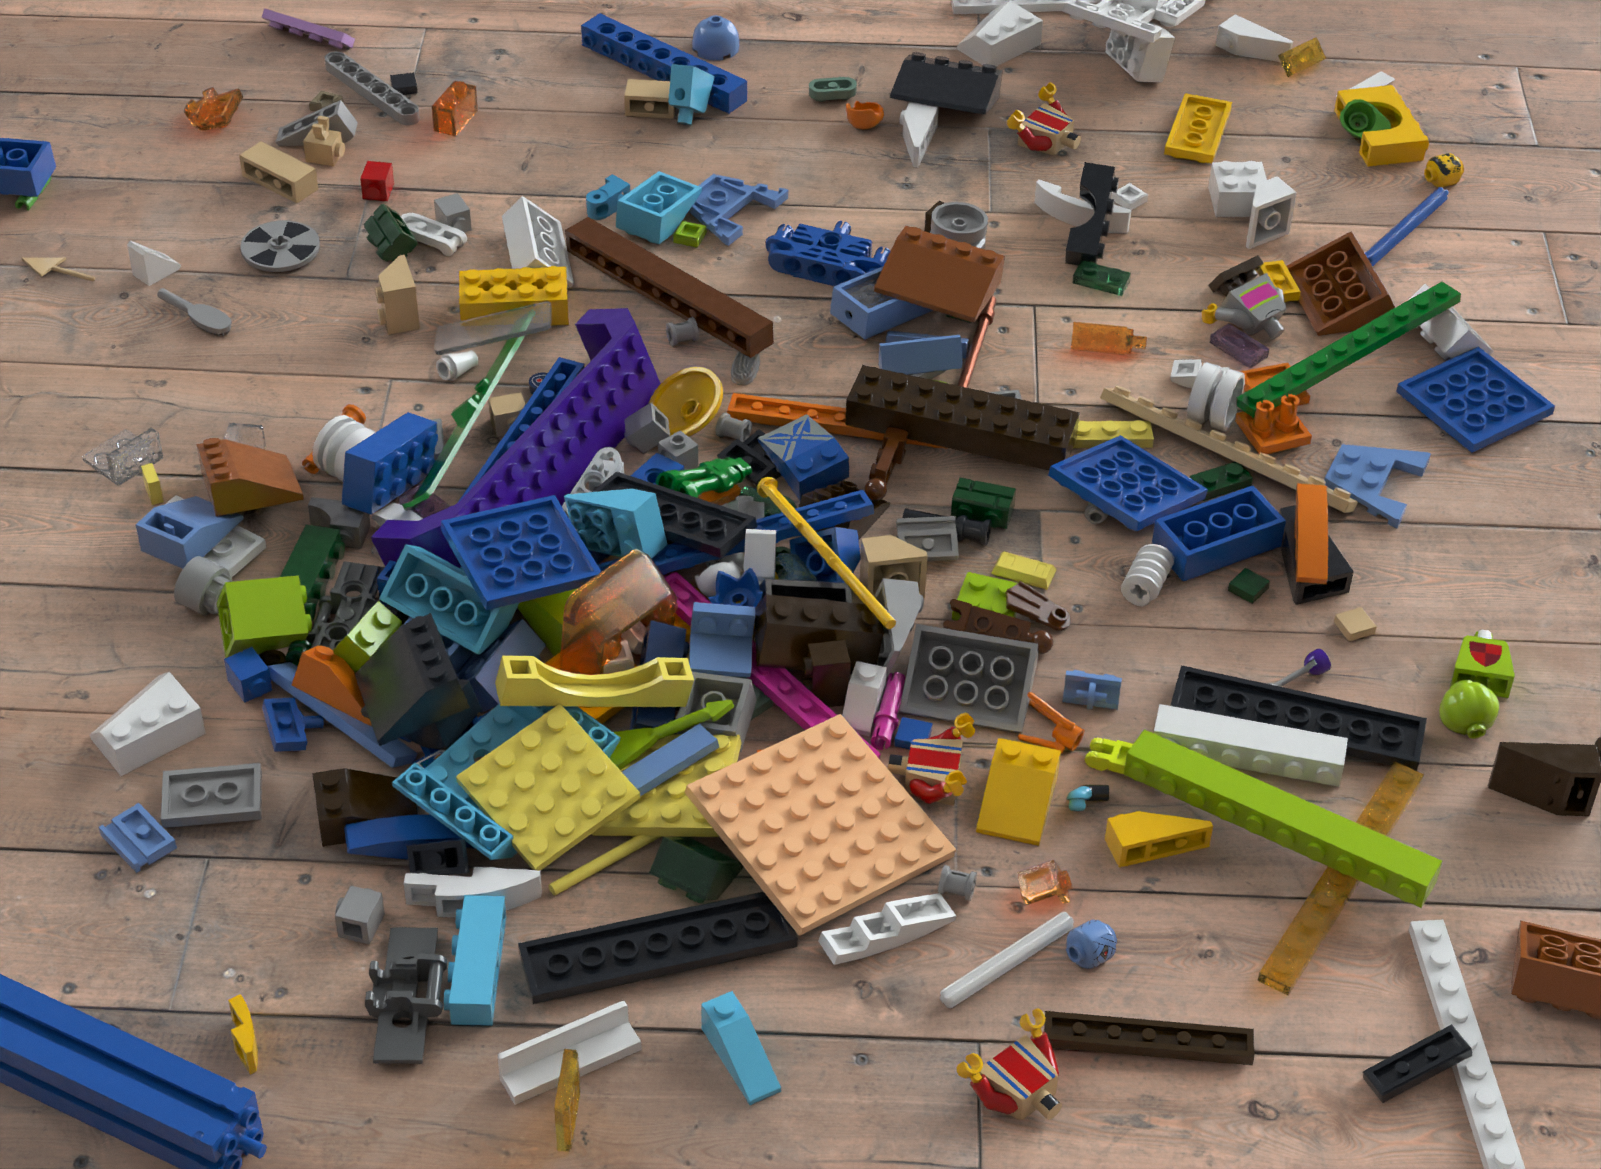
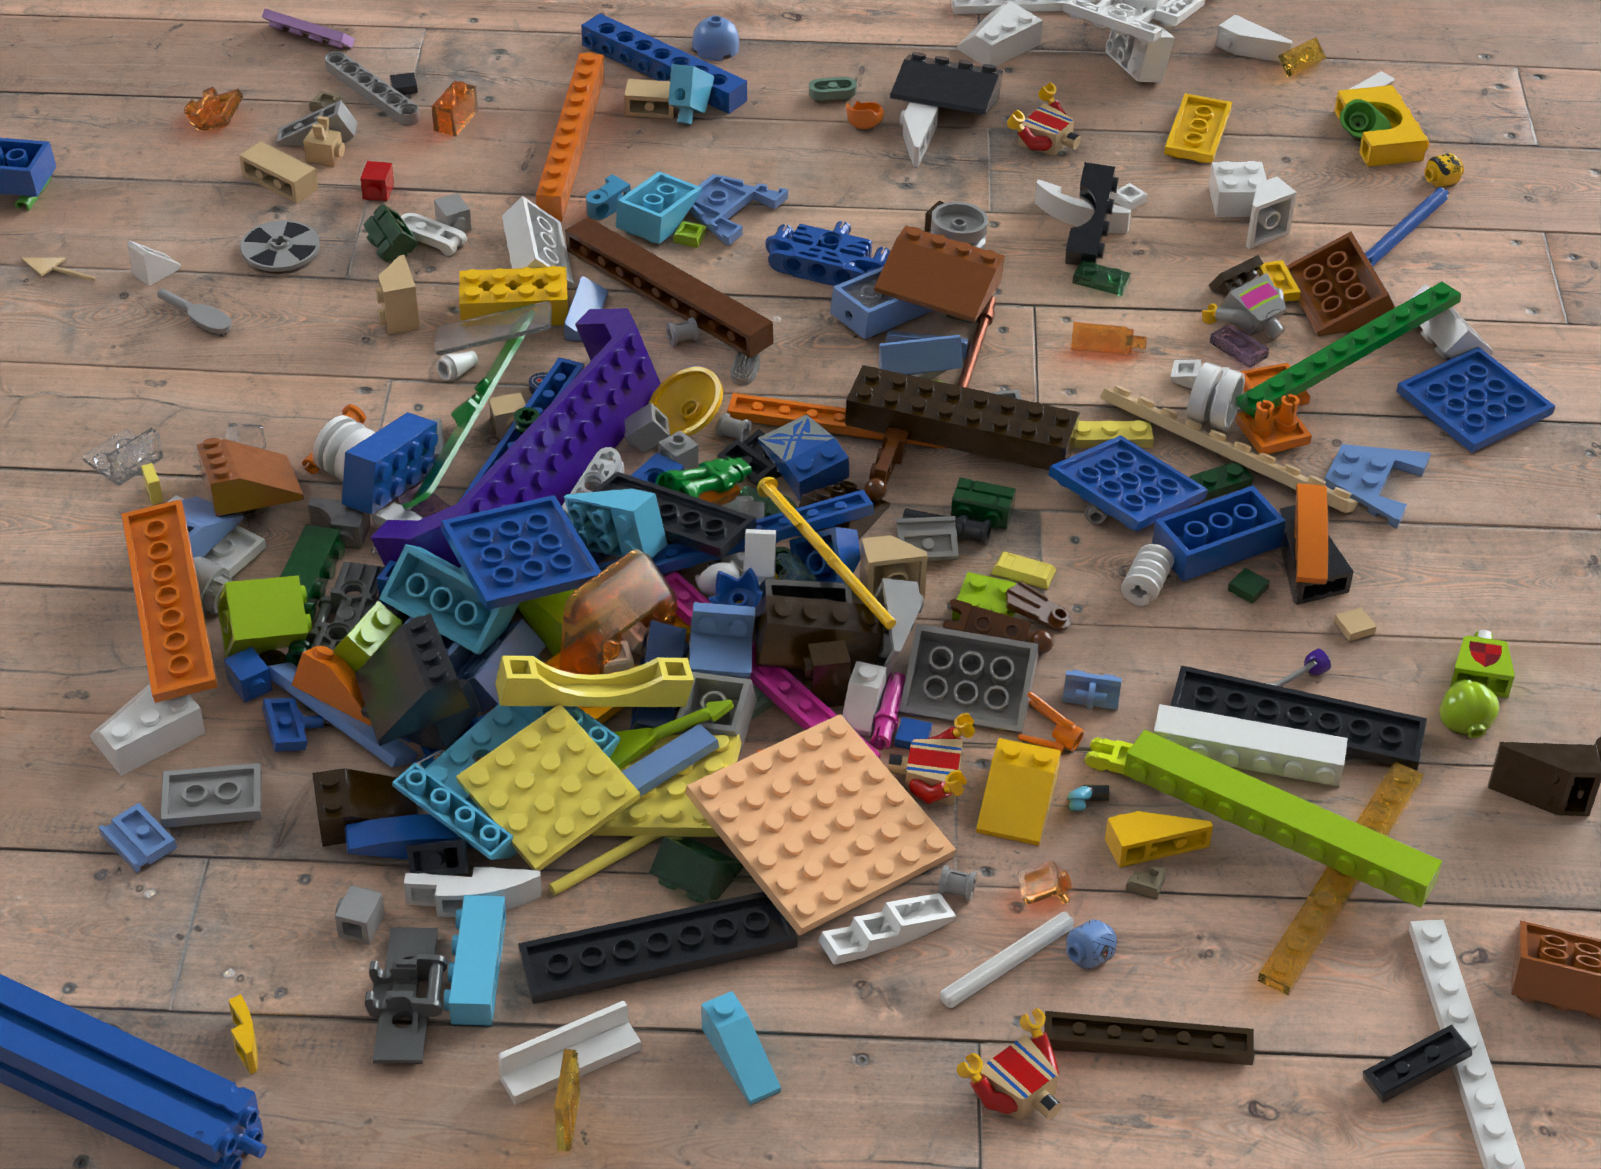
none -> orange plate [121,499,218,703]
none -> dark green bush [514,407,540,434]
none -> orange brick [536,52,604,222]
none -> slope [564,276,608,342]
none -> dark tan tile [1126,867,1167,899]

